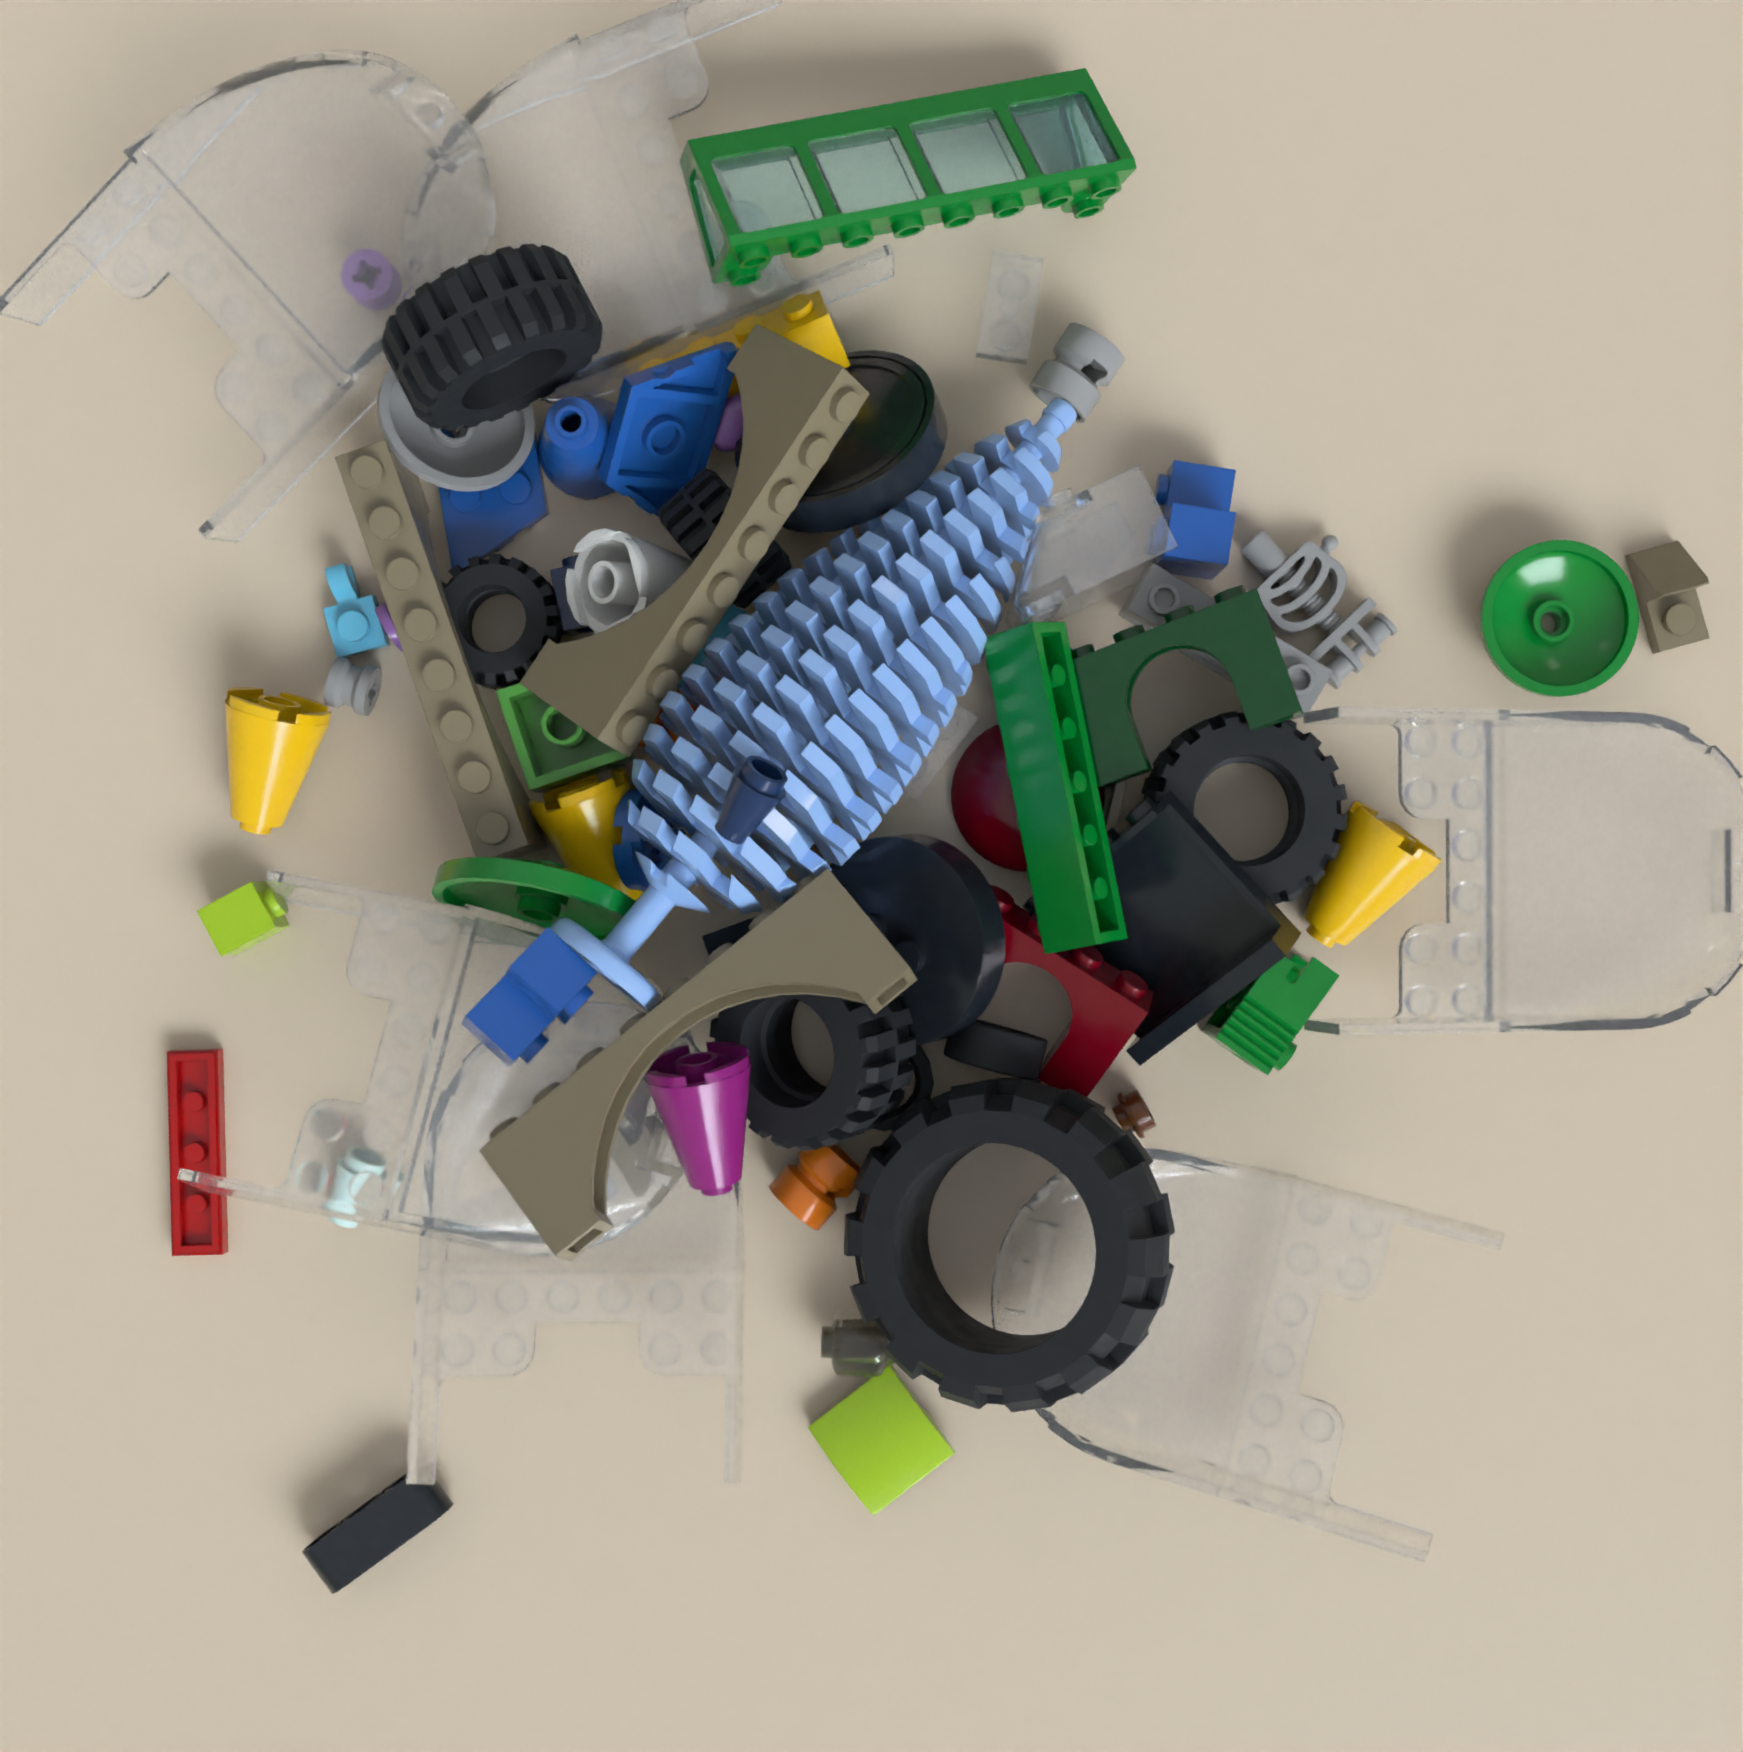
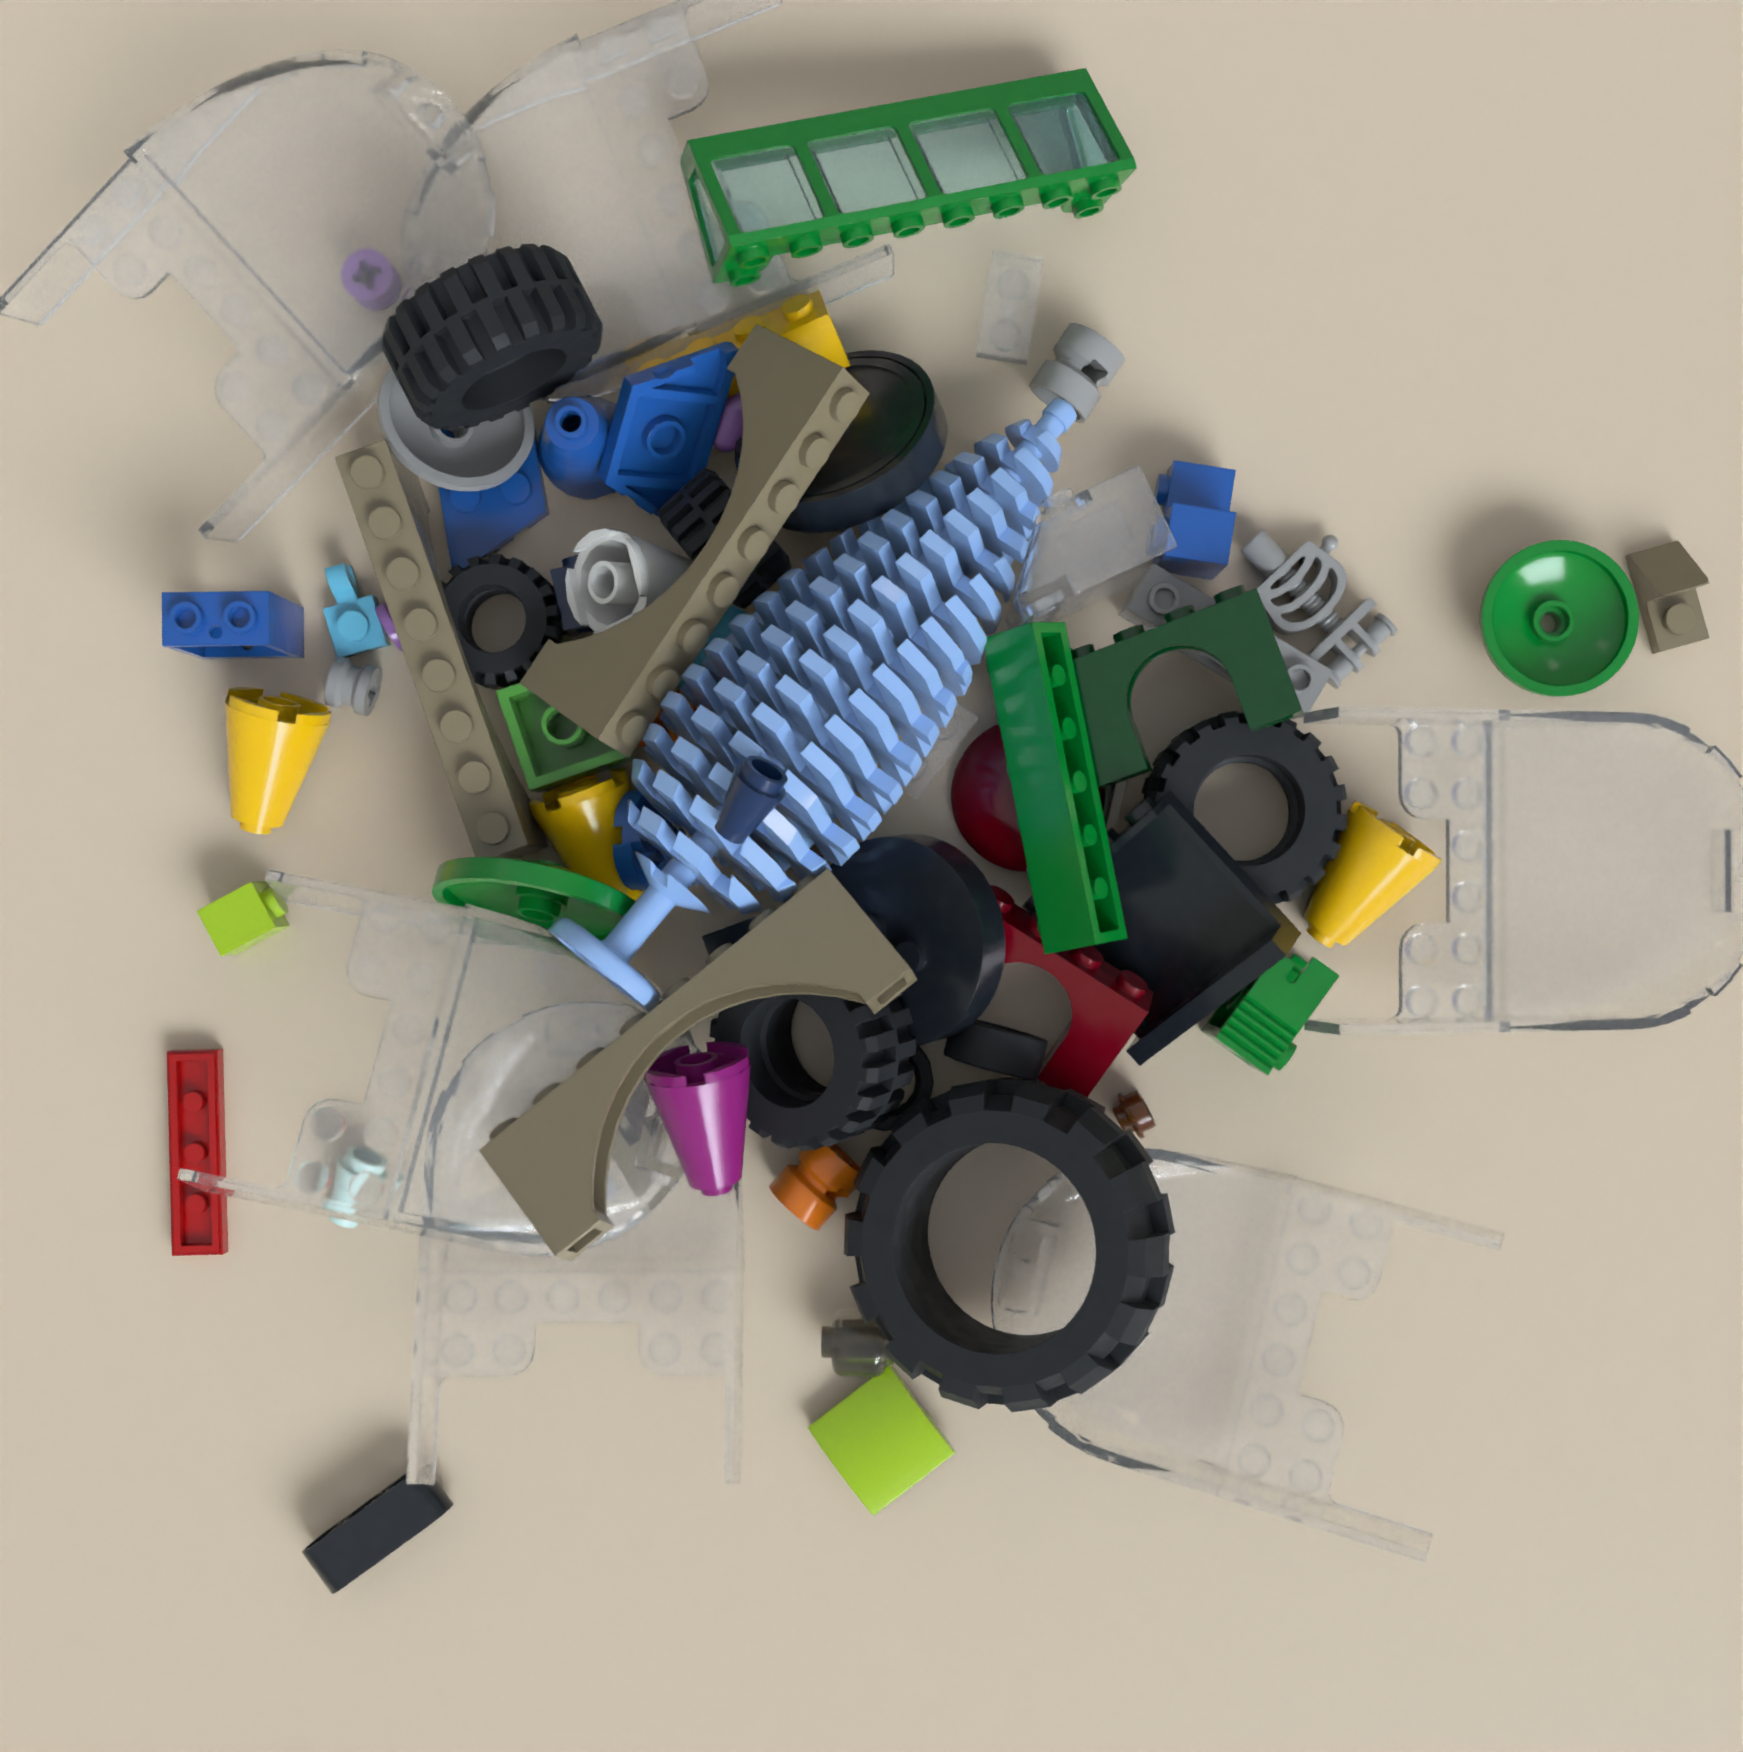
blue brick [461,927,597,1068] -> none
none -> blue window [162,591,304,659]

